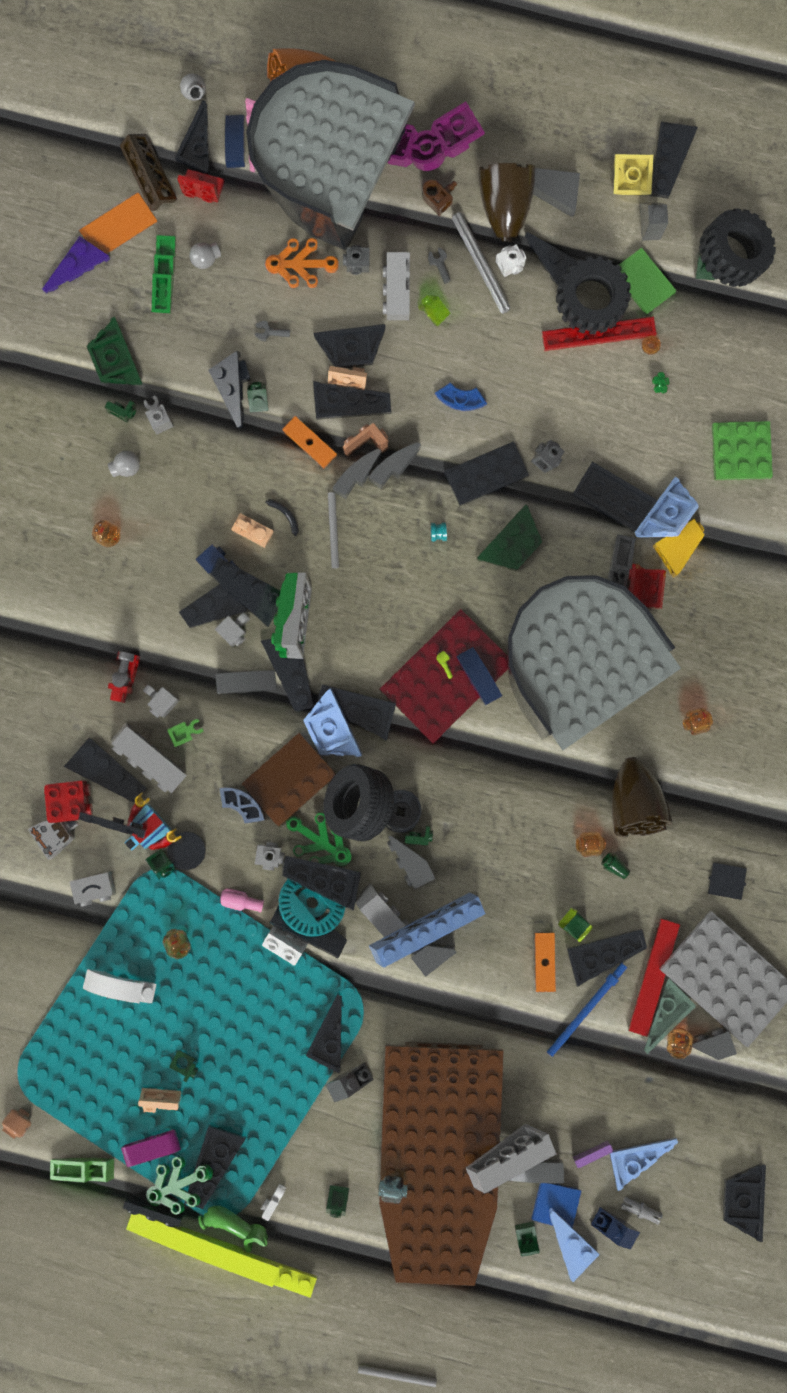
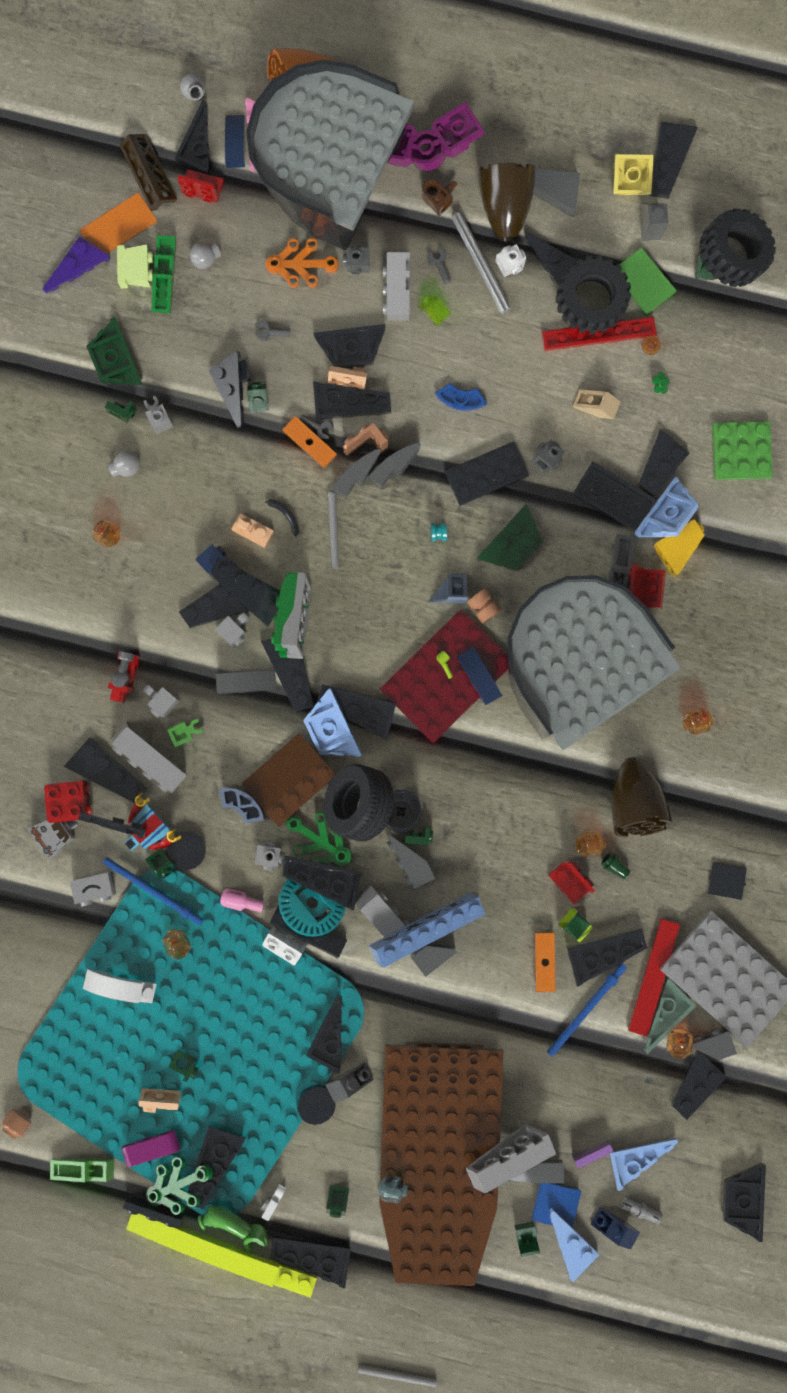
none -> blue bar [103,857,204,925]
none -> yellowish green hips [117,245,153,289]
none -> black wing [270,1236,351,1289]
none -> black tile [296,1085,336,1125]
none -> dark grey bar [300,415,334,440]
none -> sand blue slope [428,574,467,604]
none -> nougat wheel [467,588,502,624]
none -> red bracket [548,860,595,904]
none -> tan slope [573,389,621,419]
none -> black wing [638,429,689,497]
none -> black wing [671,1050,727,1120]

